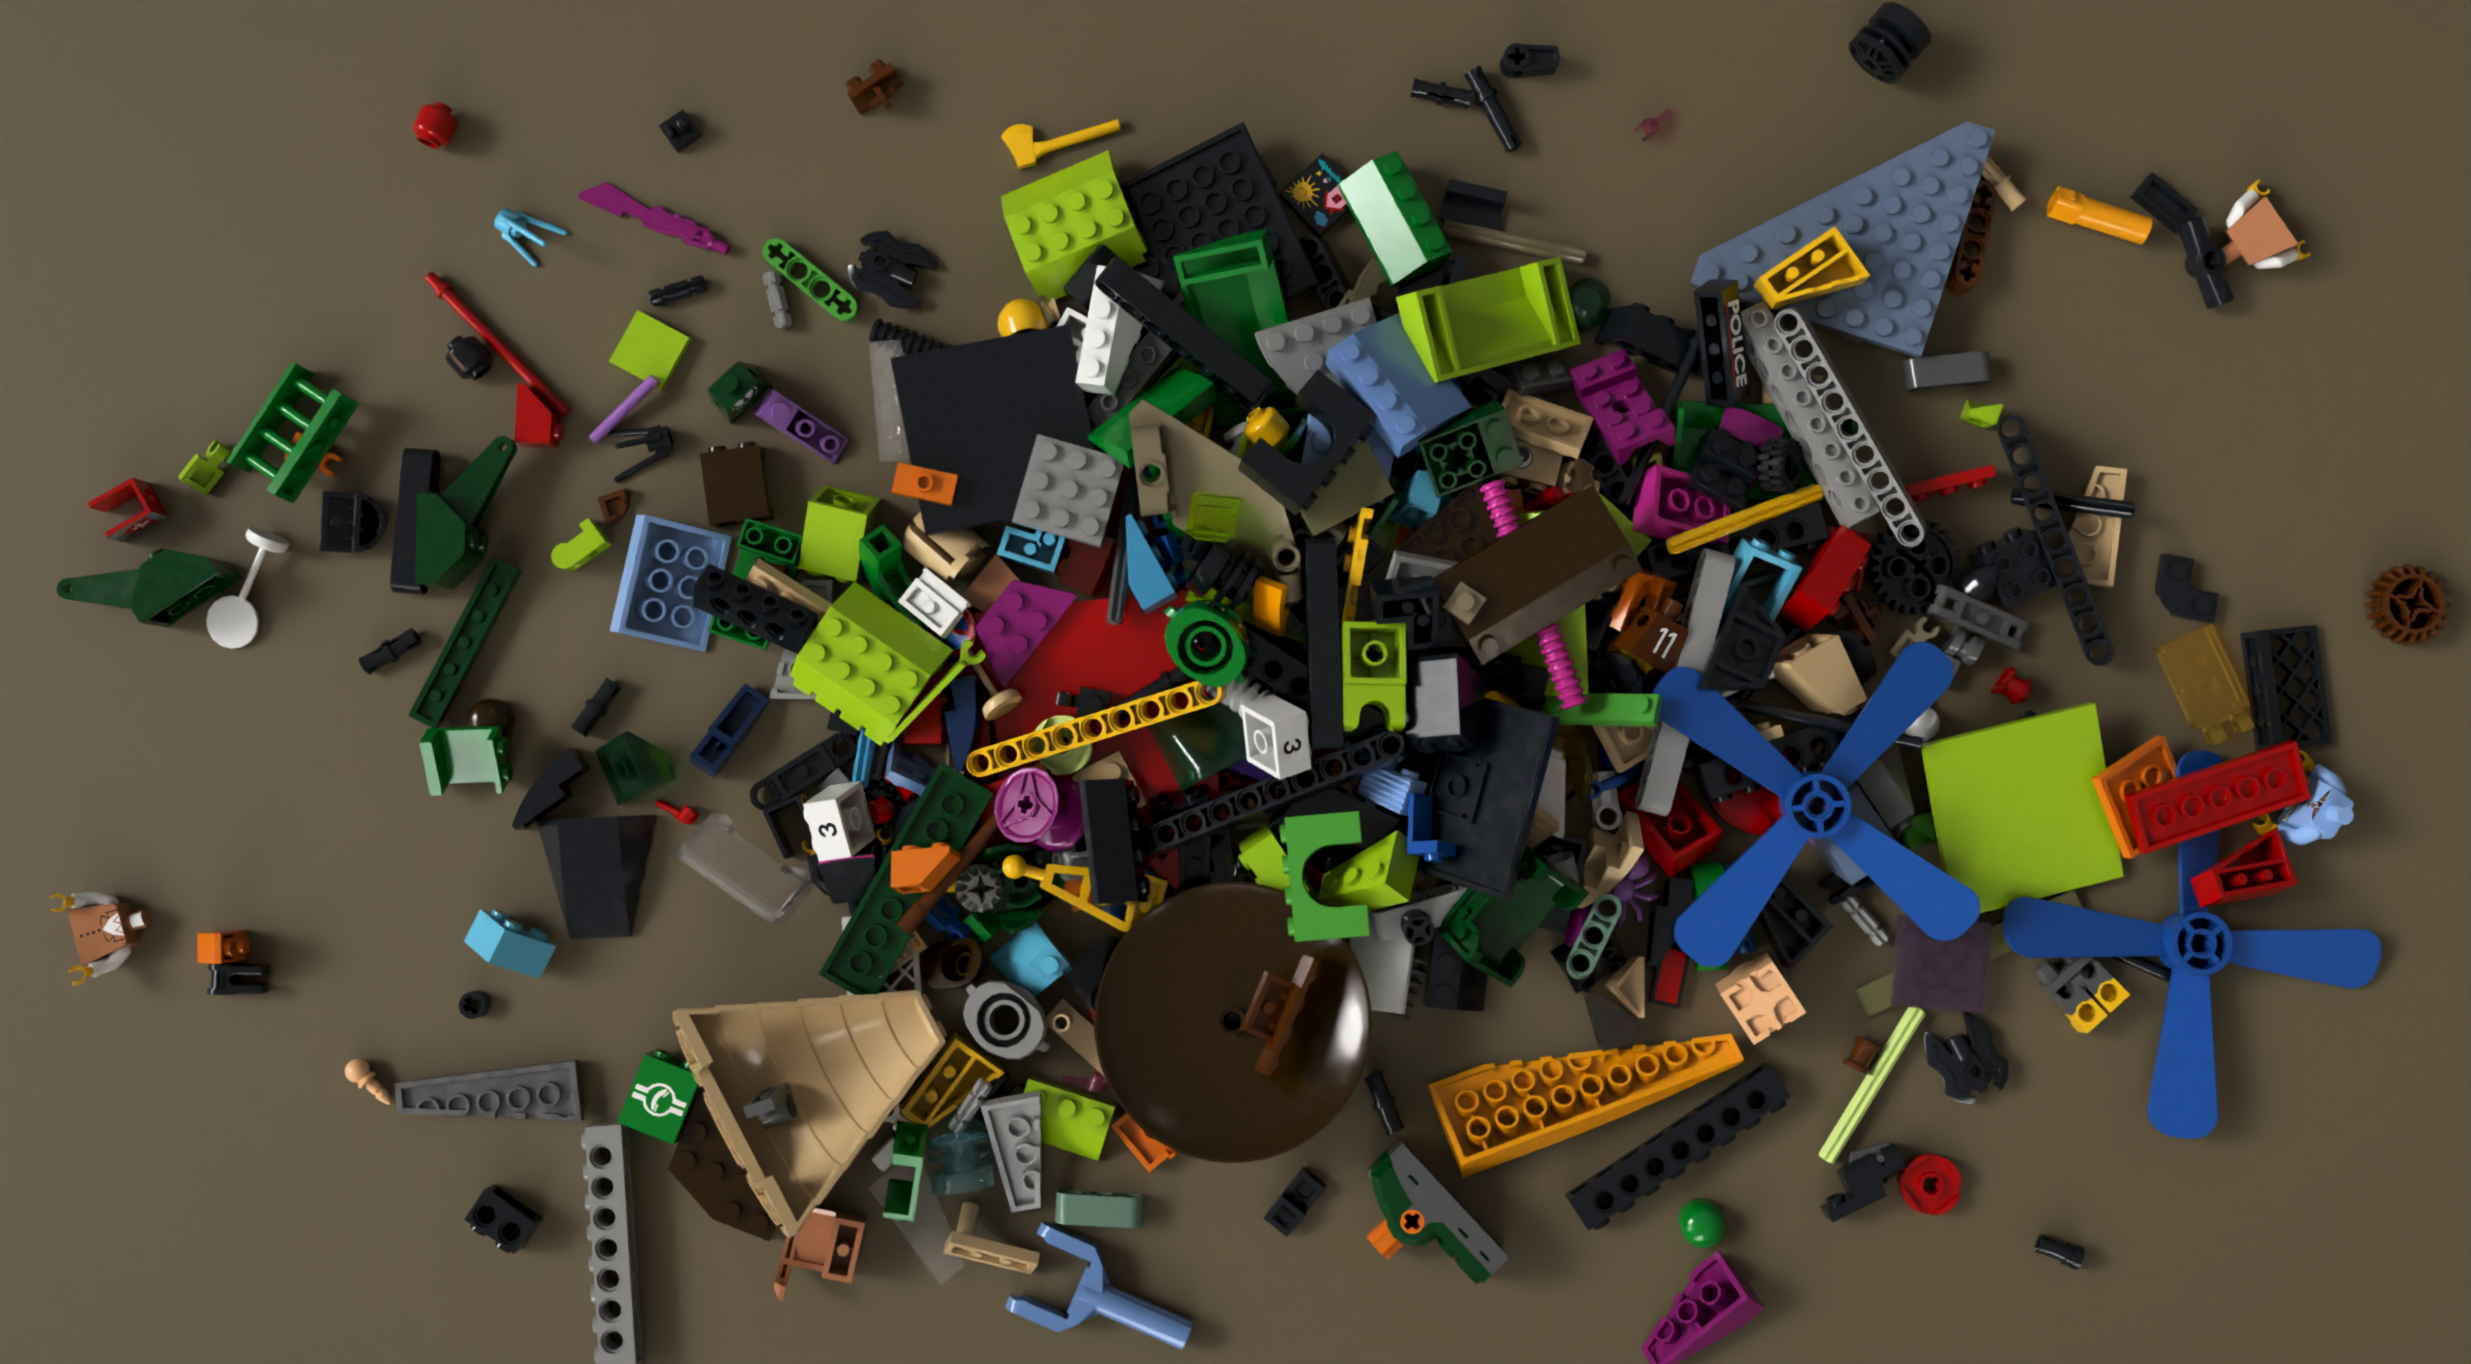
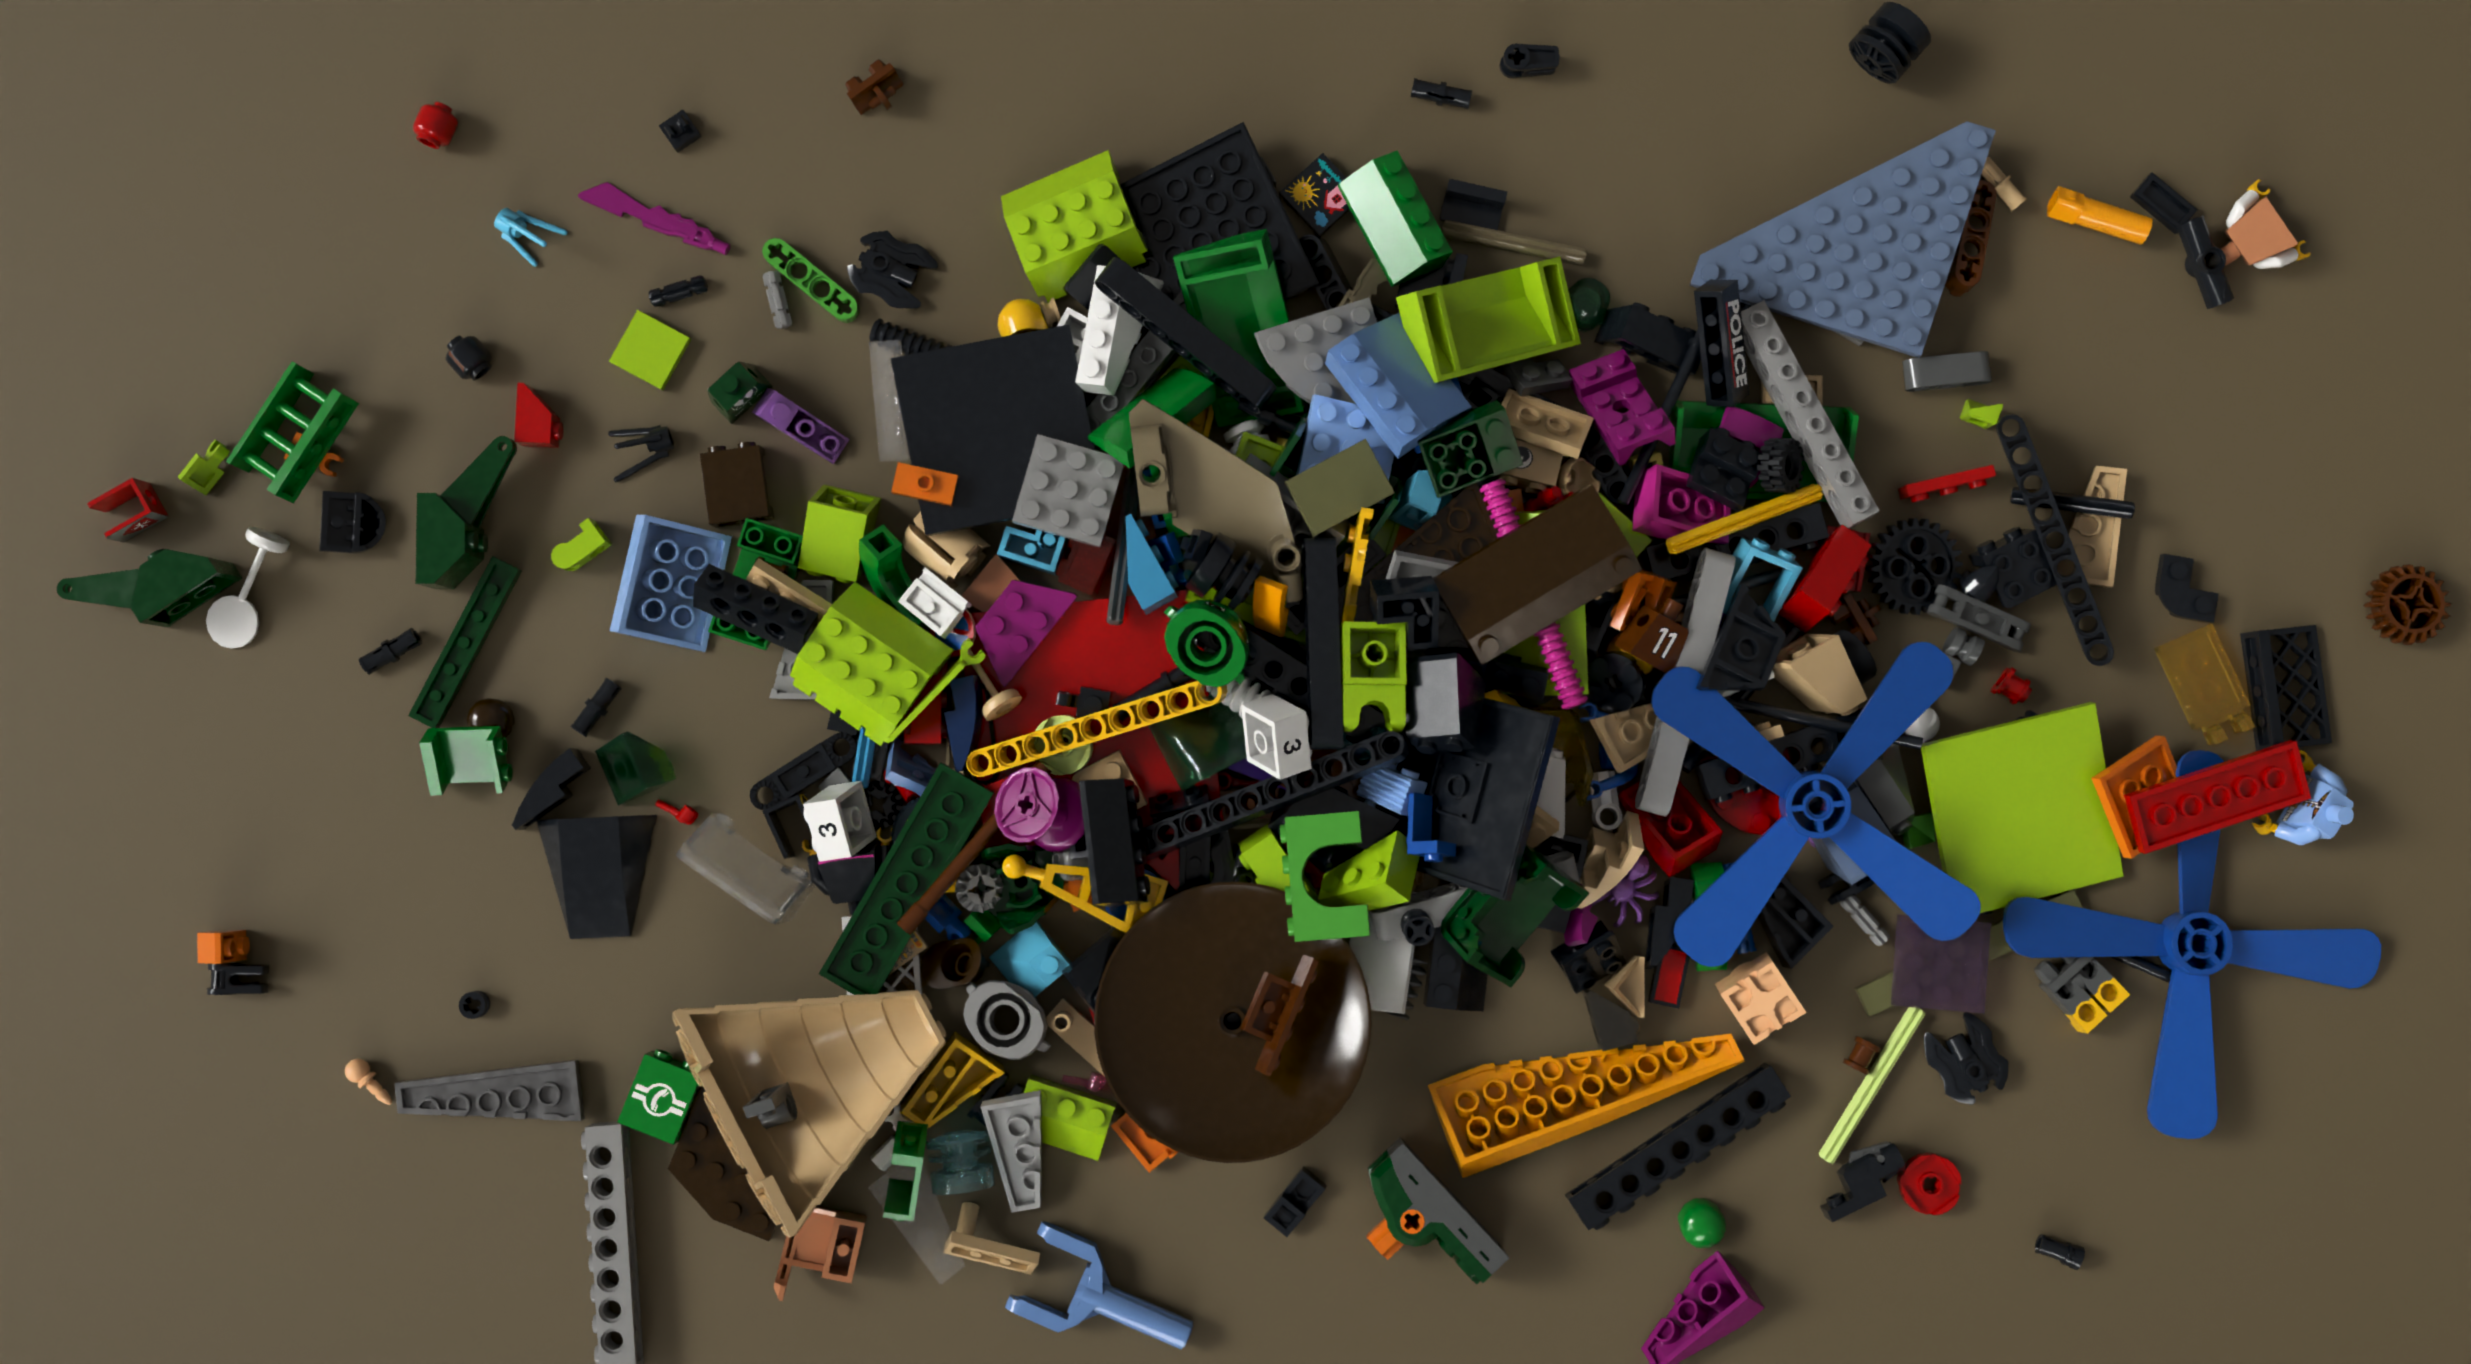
torso [49,891,151,986] -> none
black beam [390,448,441,595] -> none
red bar [424,272,571,418] -> none
medium azure brick [464,909,556,979] -> none
black brick [464,1184,544,1254] -> none
medium lavender bar [589,374,660,444] -> none
reddish brown tile [598,488,630,527] -> none
dark blue slope [690,683,770,779] -> none
red plate [868,796,894,825] -> none
orange slope [891,842,961,894] -> none
light grey axle [948,1078,992,1134] -> none
yellow piece [1001,119,1121,170] -> none
sand green beam [1055,1190,1144,1228] -> none
clear neon green piece [1185,493,1241,542] -> none
black arch [1238,370,1376,515] -> none
yellow head [1245,407,1290,451] -> none
black pin [1364,1071,1404,1135] -> none
dark tan plate [1443,582,1487,625] -> none
black pin [1464,66,1523,153] -> none
bright green plate [1542,693,1663,727] -> none
sand green beam [1566,894,1622,980] -> none
clear pink hand [1635,108,1673,141] -> none
yellow wedge [1753,226,1870,310] -> none
light grey beam [1774,307,1927,547] -> none
dark tan plate [1886,617,1940,660] -> none
red wedge [2190,827,2298,908] -> none

